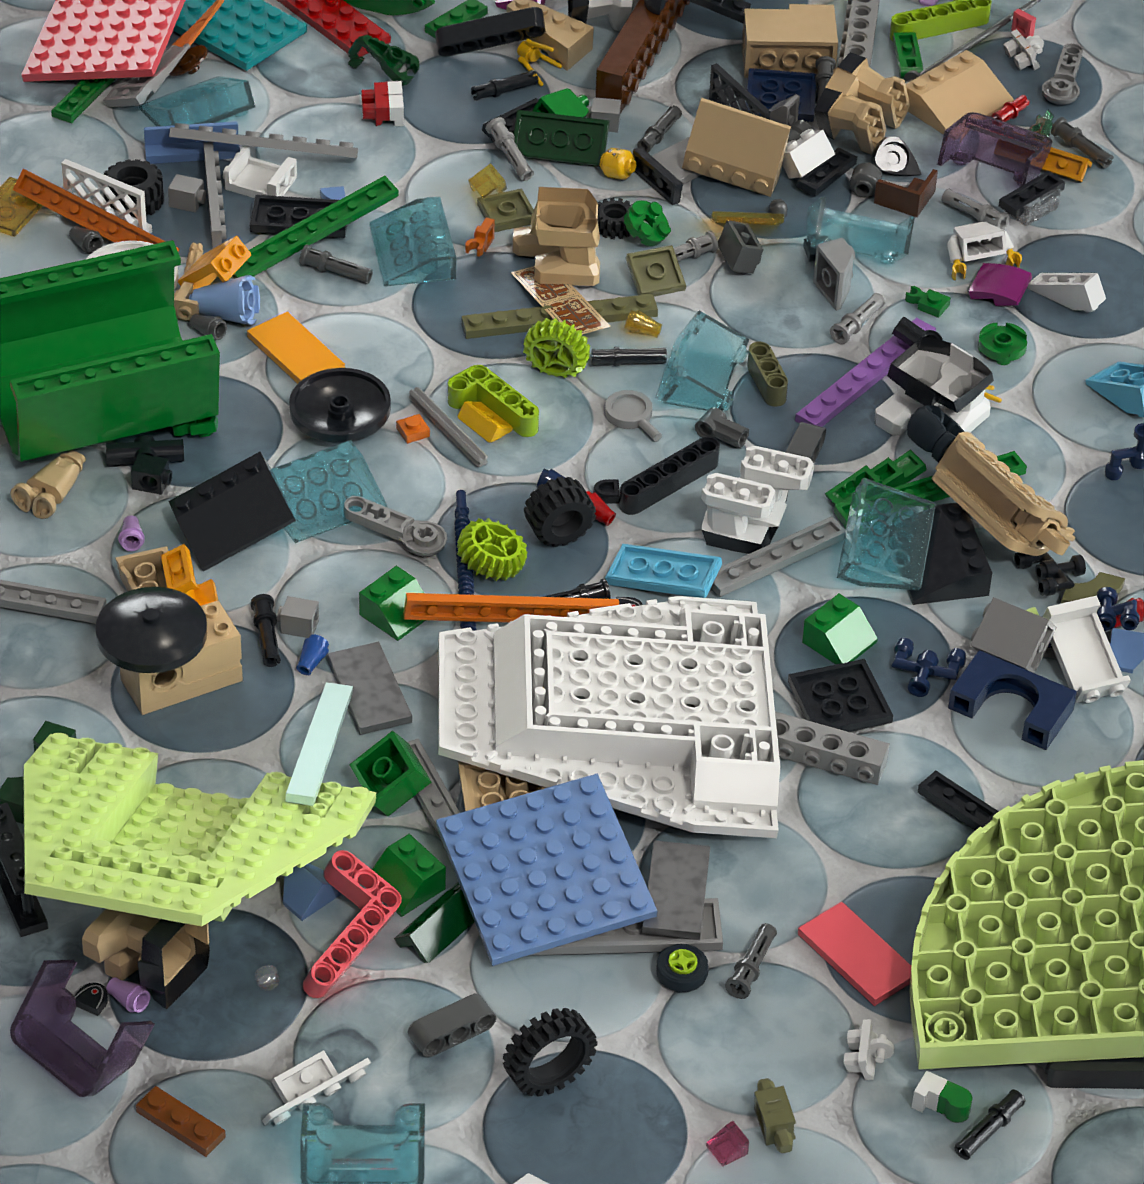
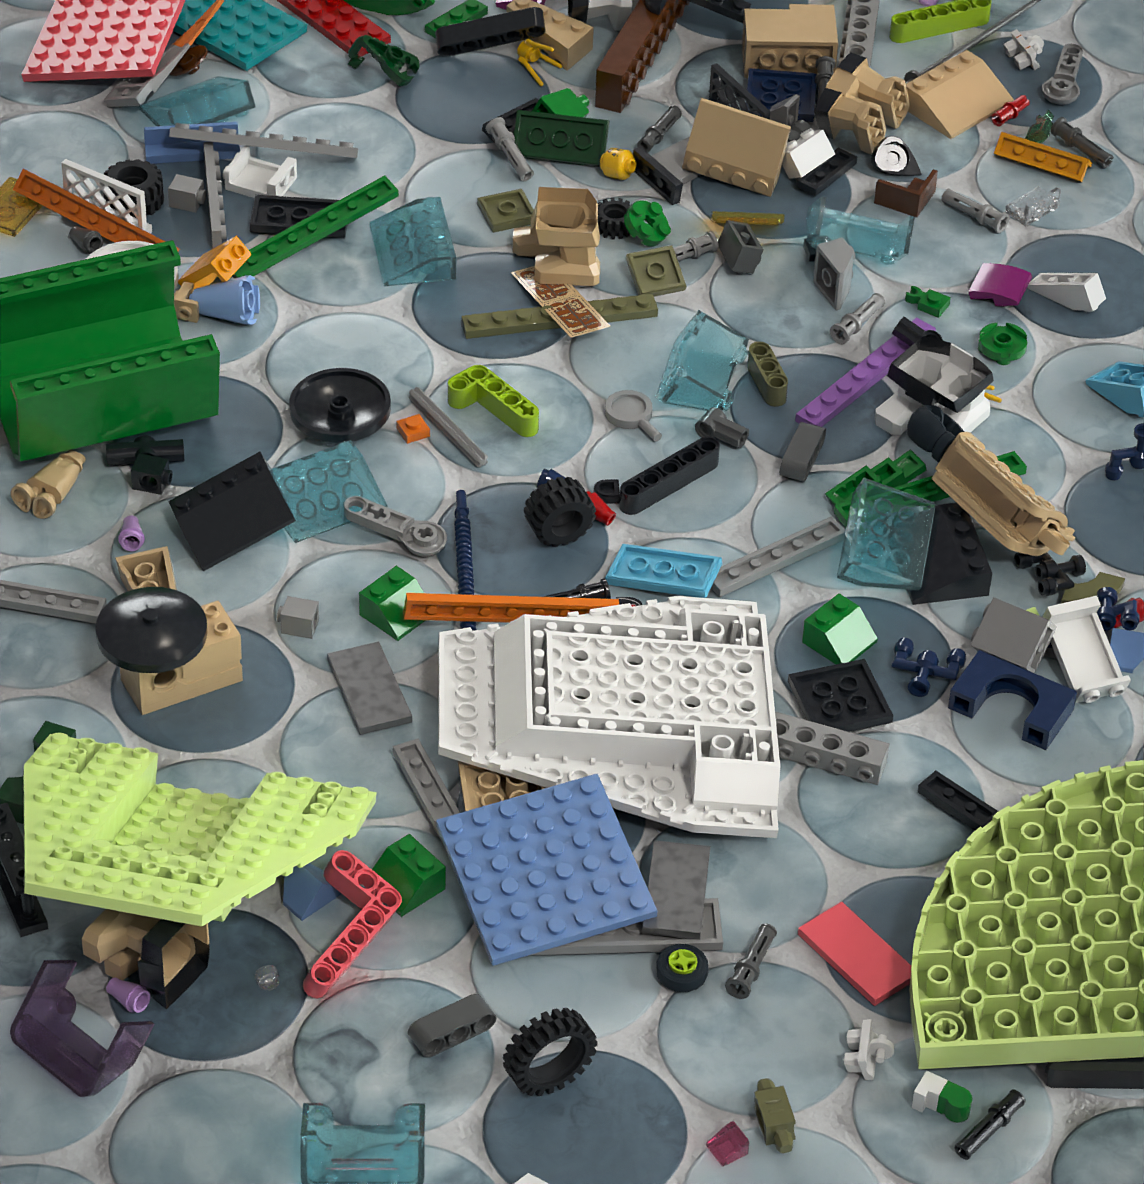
green tile [51,78,116,124] -> none
black tile [72,983,108,1016] -> none
dark orange plate [136,1086,226,1157] -> none
light orange panel [161,544,218,606] -> none
green plate [172,415,218,437] -> none
tan axle [184,243,203,273] -> none
dark grey cone [190,314,227,340] -> none
light orange tile [247,311,345,384] -> none
black pin [250,594,281,667] -> none
white bracket [262,1050,371,1126] -> none
light aqua tile [285,682,353,806] -> none
blue cone [296,634,329,676] -> none
dark grey pin [299,244,373,284] -> none
medium blue tile [320,186,346,200] -> none
green brick [349,730,432,816] -> none
red hips [361,81,404,126] -> none
dark green panel [394,882,475,963] -> none
lime gear [457,518,528,581] -> none
yellow slope [458,401,513,443] -> none
orange plate [465,217,495,257] -> none
clear yellow panel [468,163,507,198] -> none
black pin [471,70,538,101] -> none
lime gear [523,317,590,378] -> none
light grey brick [587,98,621,132] -> none
black pin [591,347,667,366] -> none
clear yellow cone [624,310,663,338] -> none
white piece [701,446,814,554] -> none
dark grey hinge [768,199,788,220] -> none
dark grey head [849,163,882,197] -> none
green plate [893,32,923,79] -> none
clear purple windscreen [937,112,1052,187] -> none
white torso [947,222,1022,280] -> none
black plate [998,171,1065,218] -> none
coral tile [1011,8,1036,38] -> none

